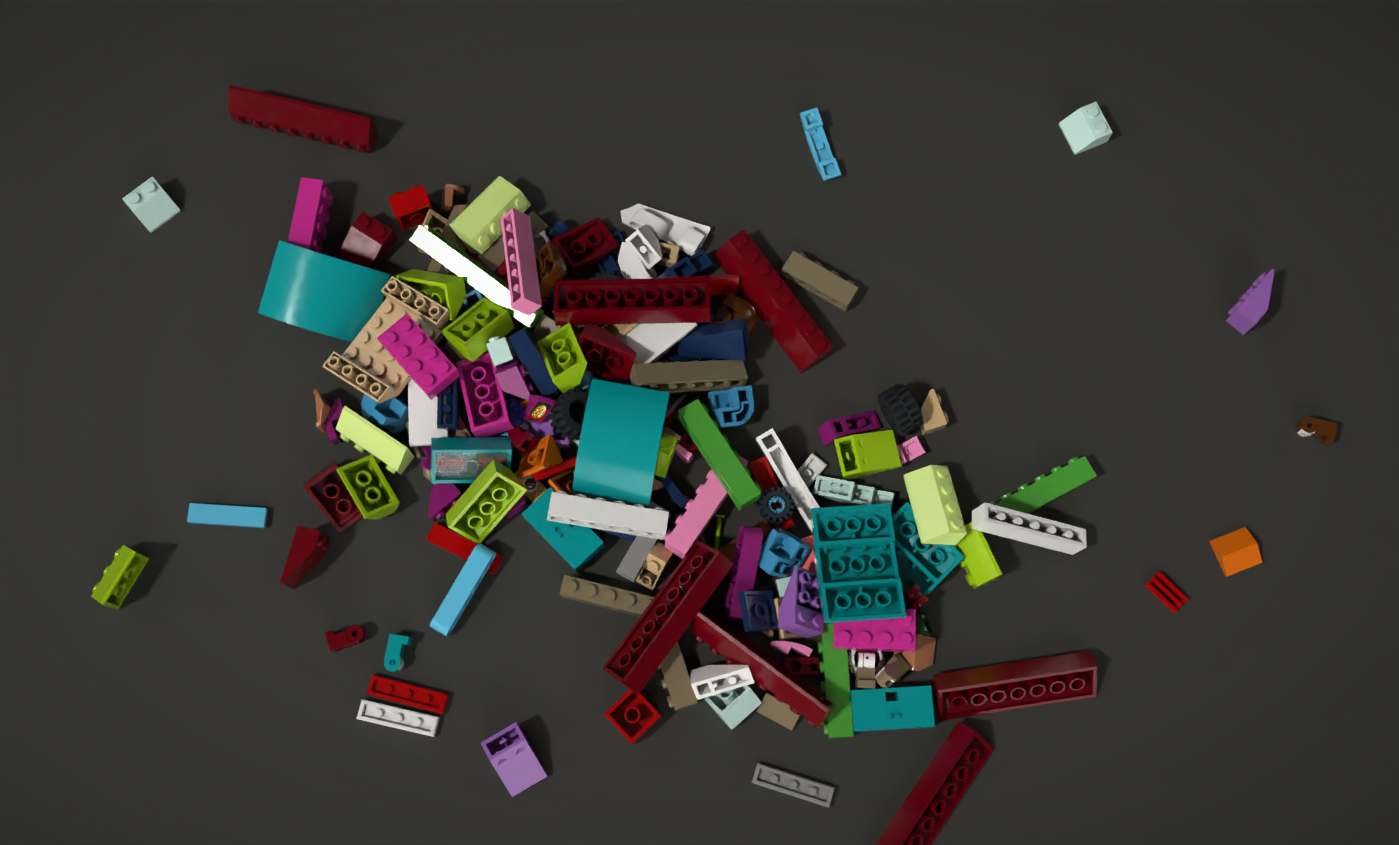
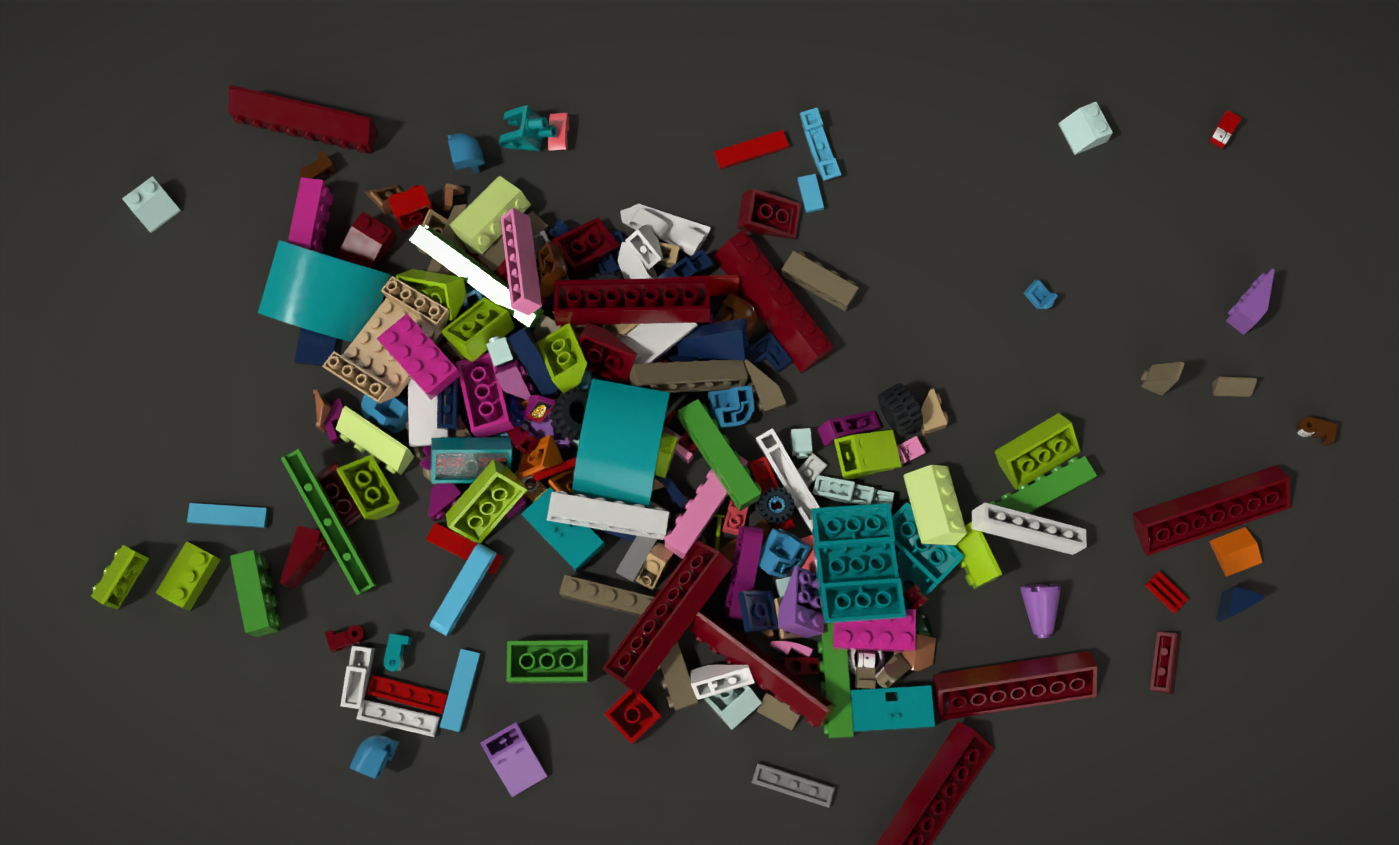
none -> lime slope [156,541,221,611]
none -> bright green brick [230,550,281,637]
none -> bright green tile [281,448,377,595]
none -> dark blue tile [294,328,338,366]
none -> reddish brown leg [299,150,337,180]
none -> white slope [340,645,375,709]
none -> dark azure brick [349,735,399,779]
none -> medium nougat slope [364,184,403,216]
none -> medium azure tile [440,649,481,732]
none -> dark azure brick [447,133,485,174]
none -> teal piece [499,105,557,151]
none -> bright green brick [506,640,589,684]
none -> coral slope [548,113,569,151]
none -> red tile [714,130,789,170]
none -> coral slope [722,499,749,535]
none -> dark red slope [737,188,801,239]
none -> dark tan slope [743,359,786,416]
none -> dark blue tile [746,331,793,373]
none -> light aqua brick [790,428,812,458]
none -> medium azure tile [797,174,824,213]
none -> lime slope [995,413,1081,490]
none -> medium lavender cone [1020,584,1061,638]
none -> dark azure bracket [1023,280,1058,309]
none -> dark red slope [1133,465,1291,556]
none -> dark tan slope [1140,362,1185,396]
none -> dark red slope [1150,631,1180,695]
none -> red leg [1209,110,1242,149]
none -> dark tan slope [1212,377,1257,397]
none -> dark blue slope [1216,587,1265,622]

